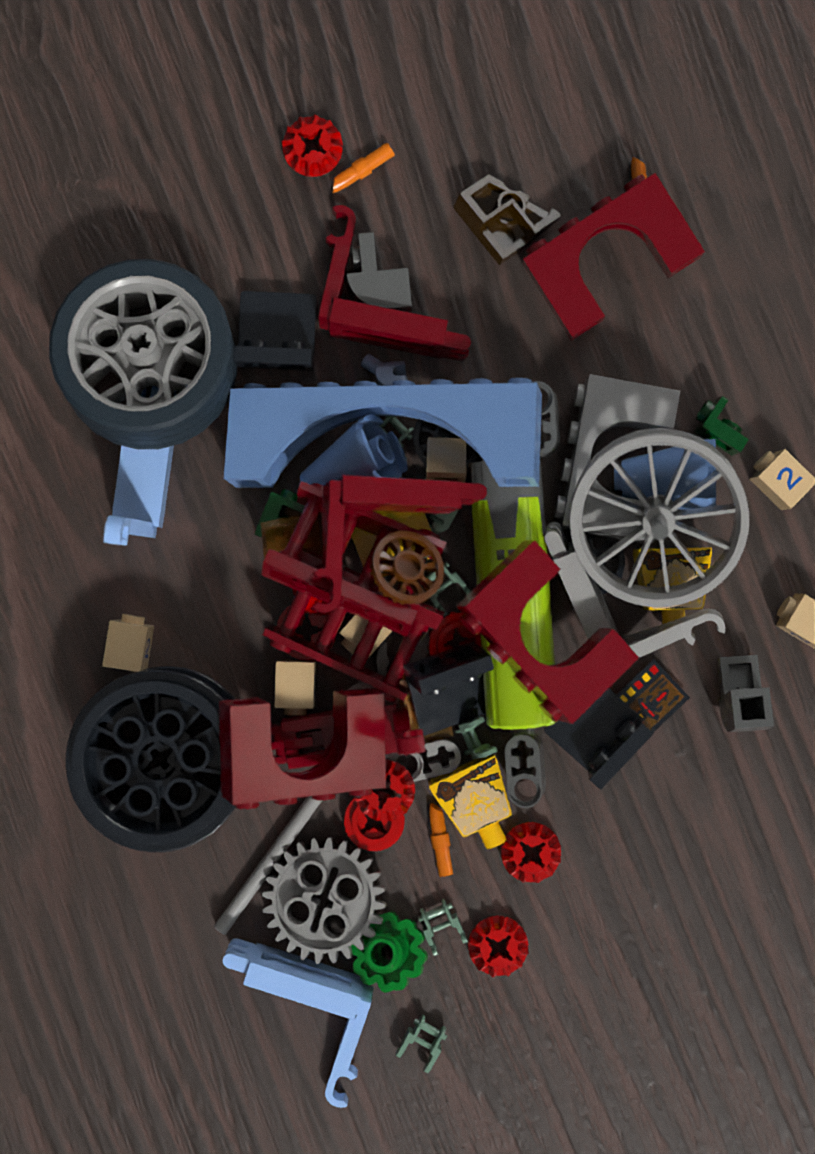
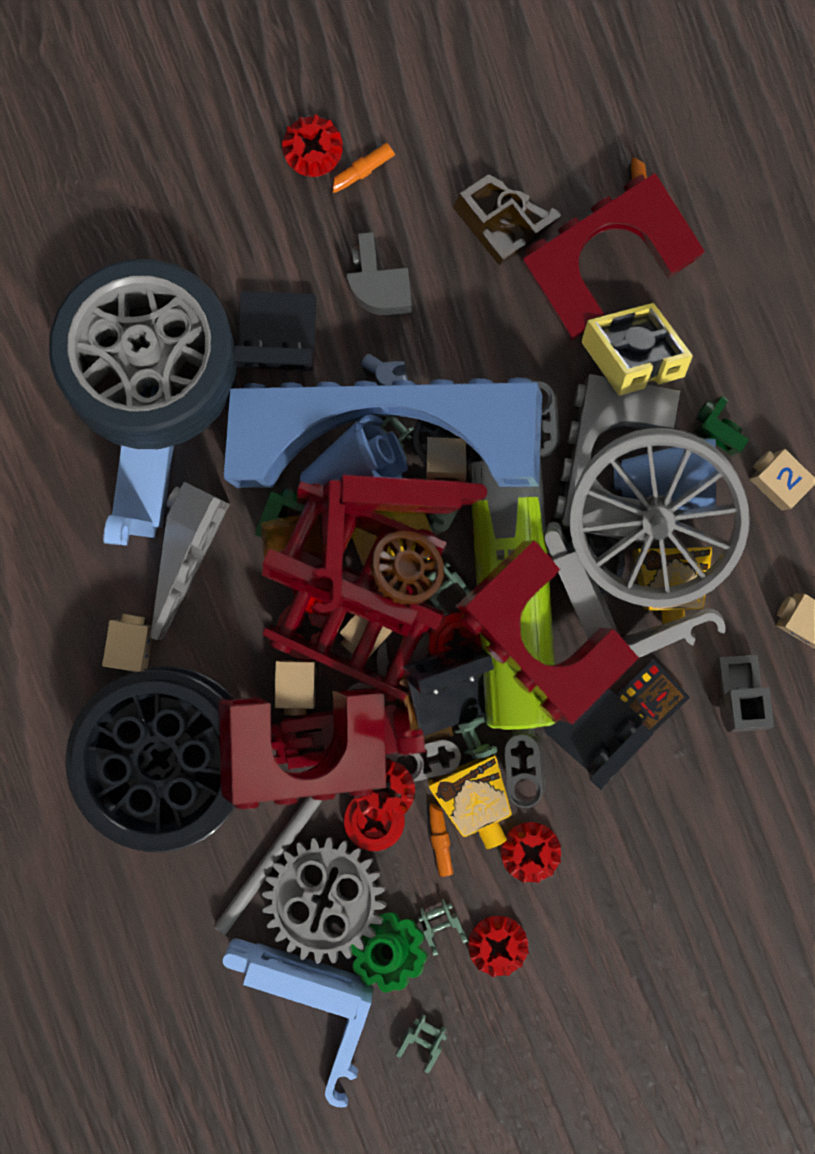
dark red hinge [319,205,471,361] -> none
none -> light grey wedge [150,482,230,640]
none -> piece [582,303,693,396]

